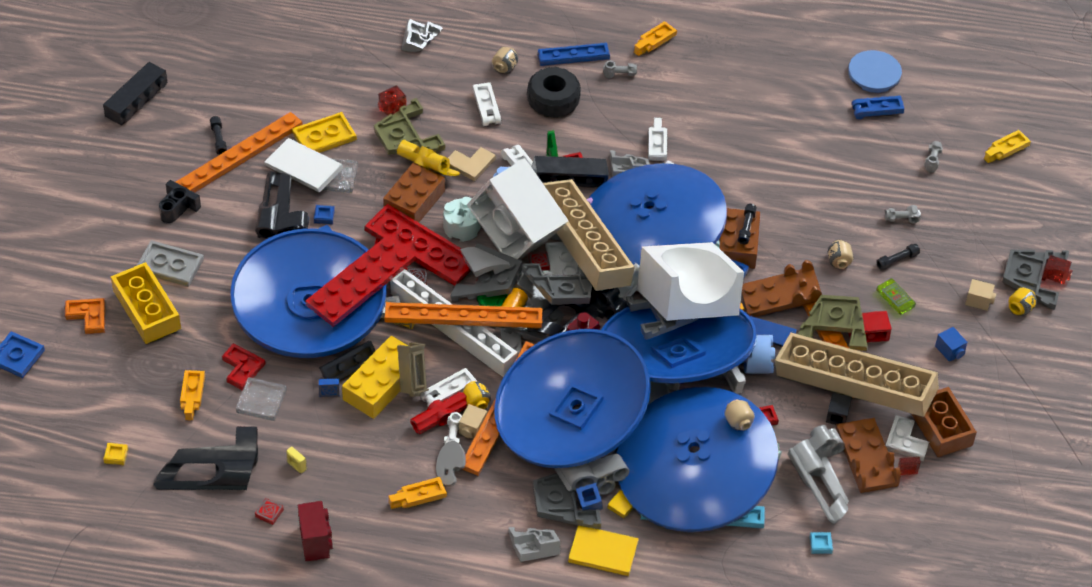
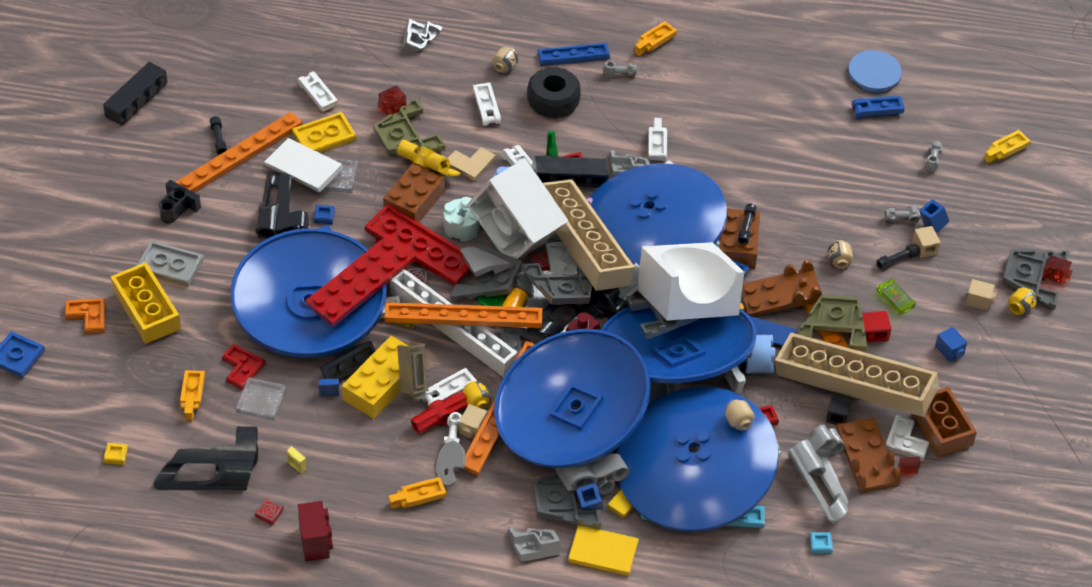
none -> white plate [297,71,338,112]
none -> tan brick [912,226,941,258]
none -> blue brick [919,199,950,233]

